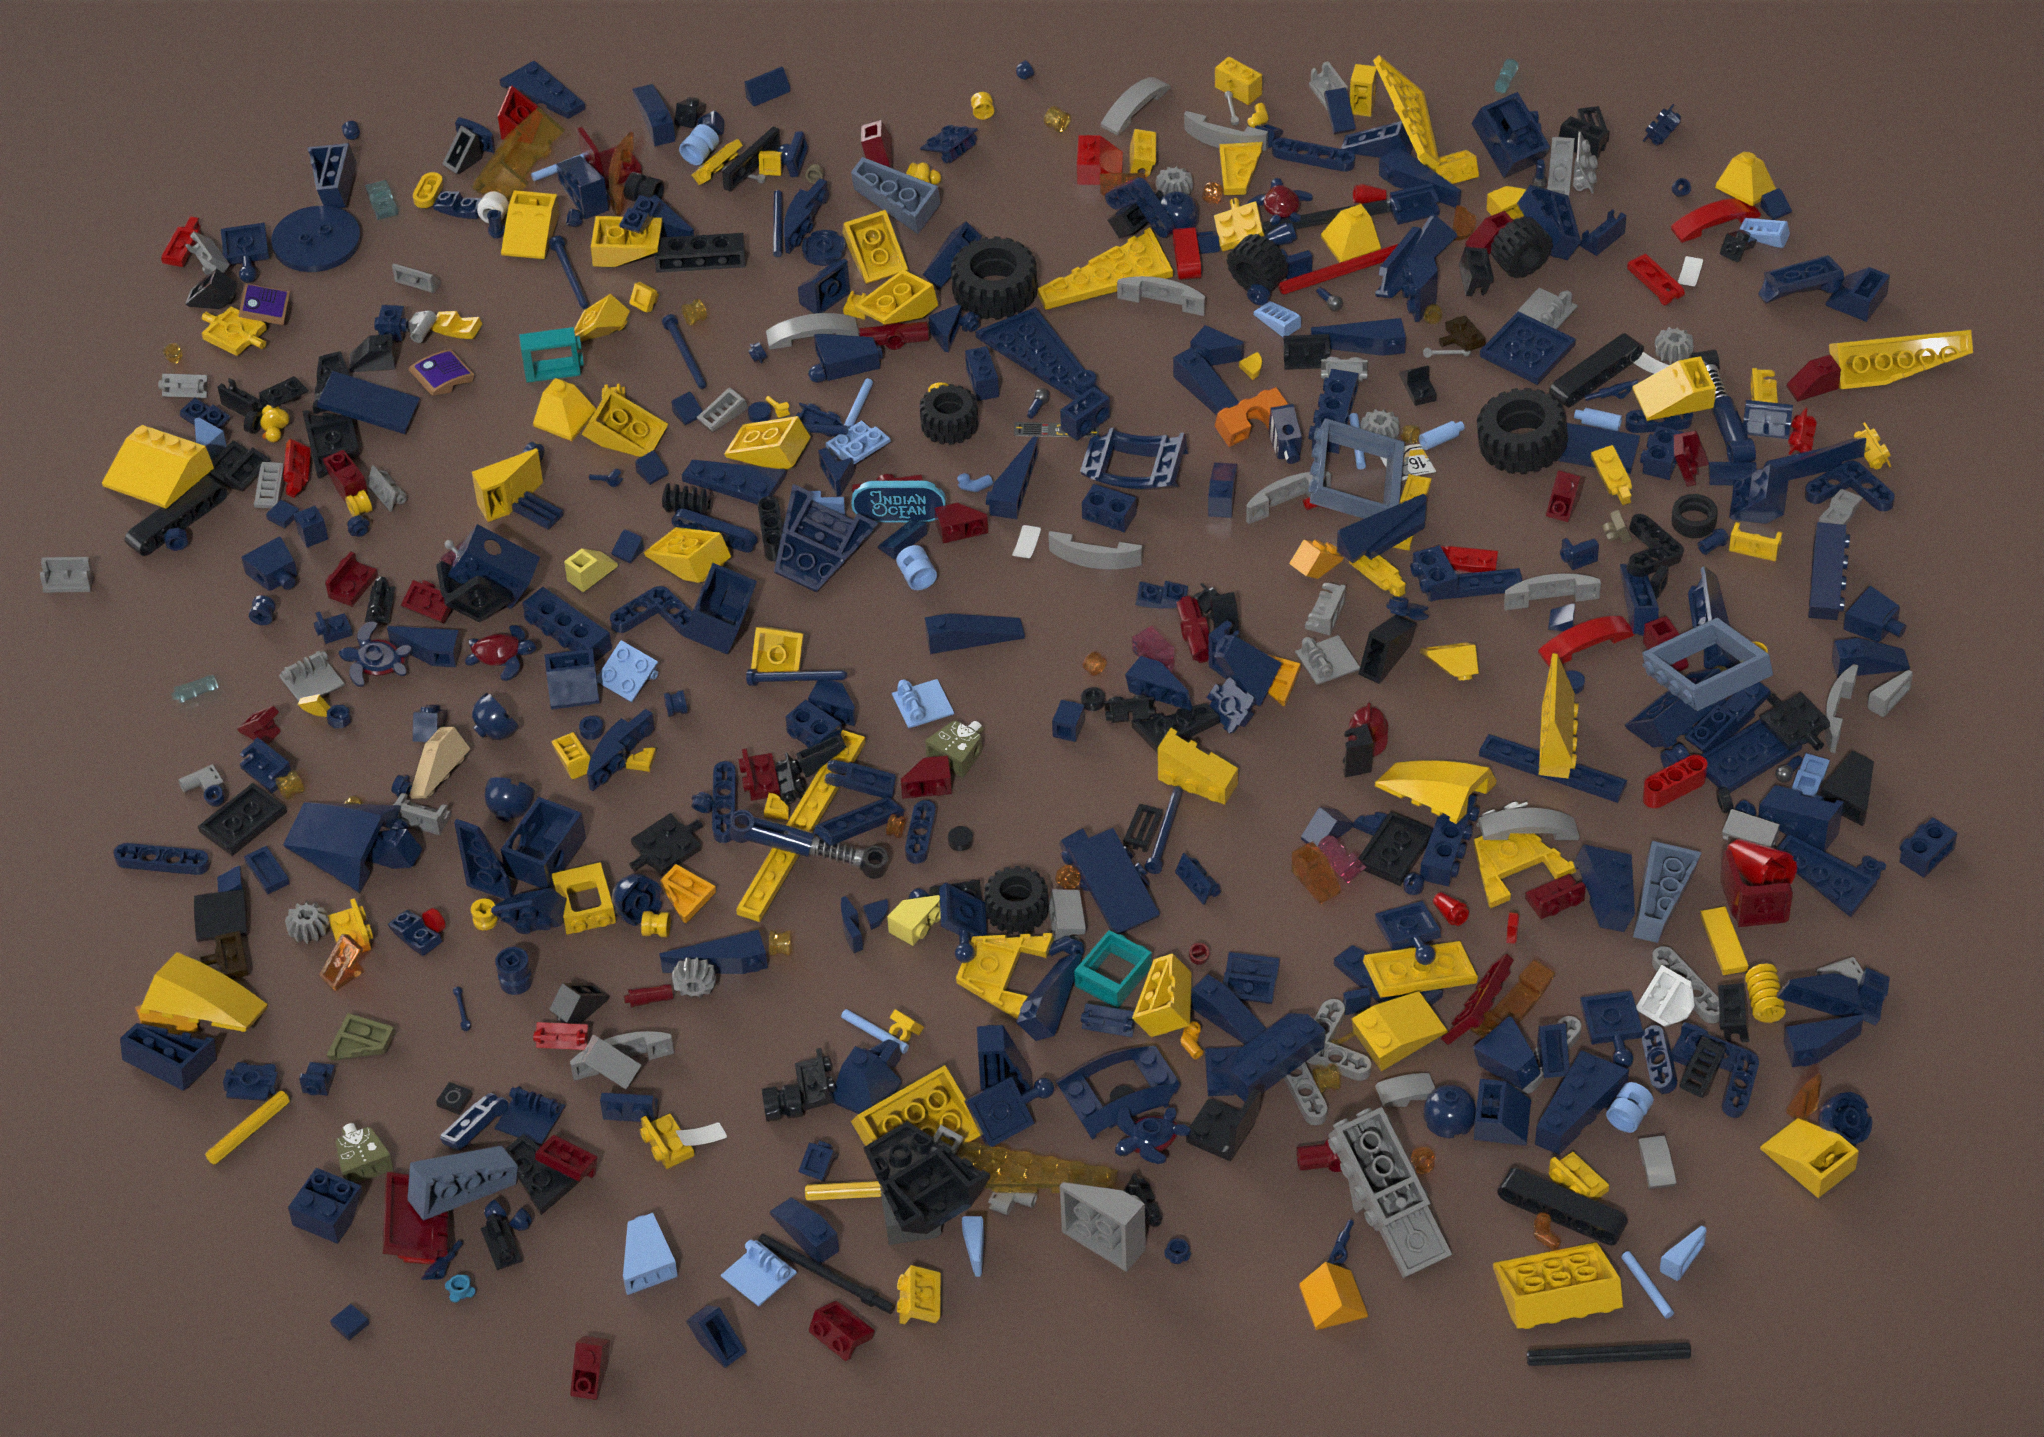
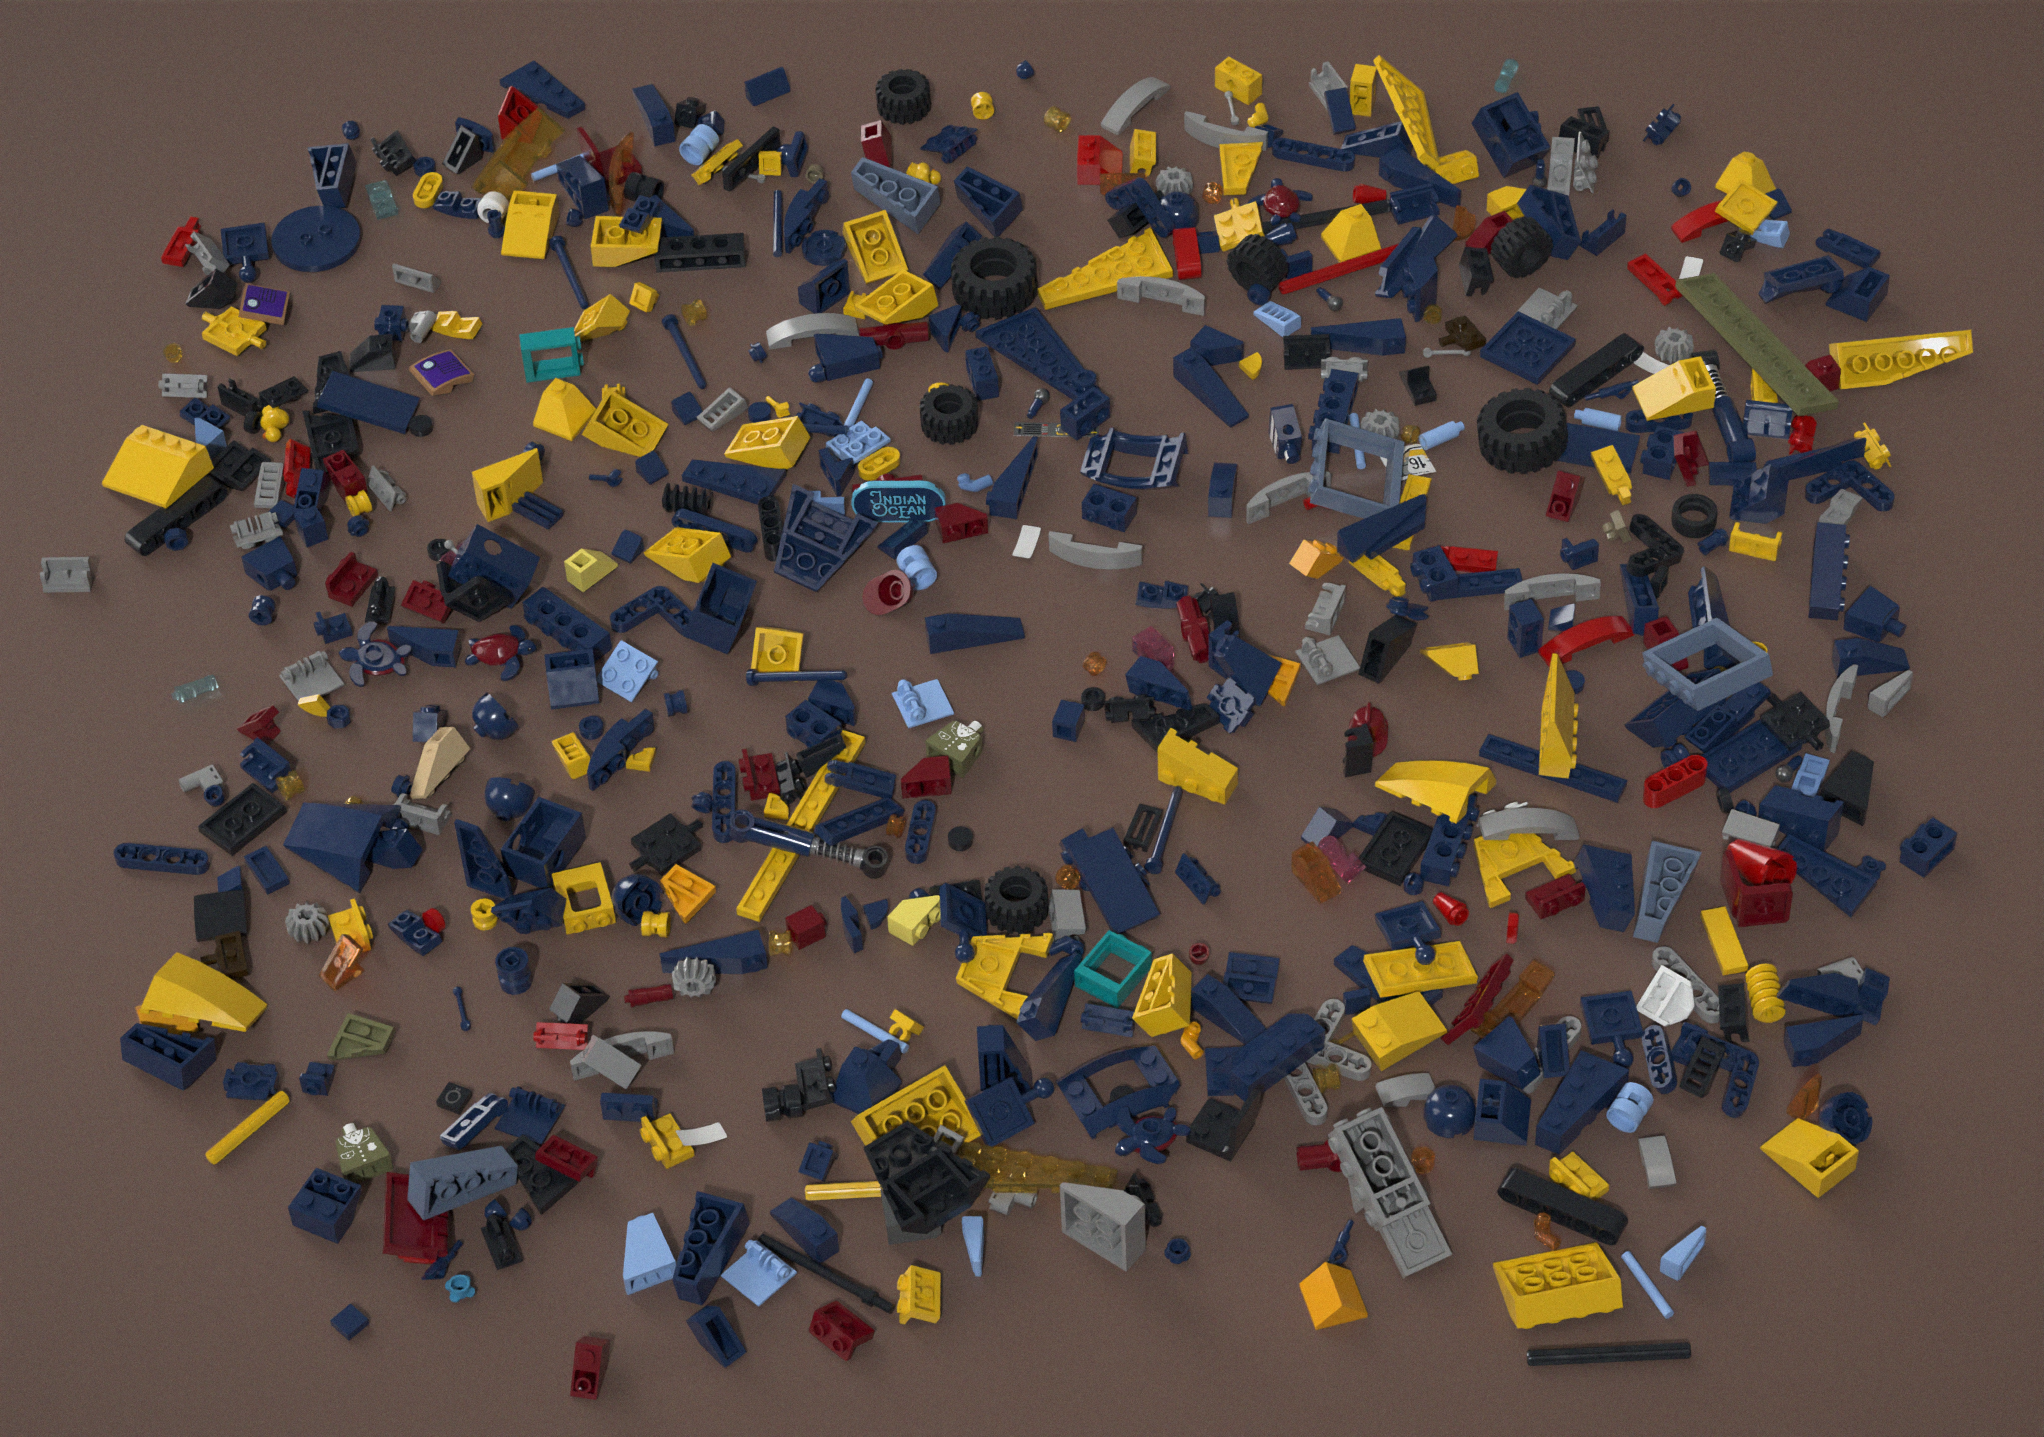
orange arch [1215,387,1288,447] -> none
none -> light grey hinge [230,512,283,549]
none -> dark blue slope [293,468,331,513]
none -> black bracket [370,130,417,176]
none -> black tile [409,415,433,437]
none -> dark blue tile [413,157,436,177]
none -> black tile [427,539,451,561]
none -> dark blue wedge [672,1191,750,1306]
none -> dark red brick [785,905,827,950]
none -> yellow plate [858,447,900,481]
none -> dark red piece [862,569,916,615]
none -> black tyre [875,69,931,124]
none -> dark blue wedge [954,166,1023,237]
none -> dark blue brick [1507,599,1544,658]
none -> olive plate [1675,273,1839,416]
none -> yellow tile [1715,178,1778,235]
none -> dark blue hinge [1815,228,1881,269]

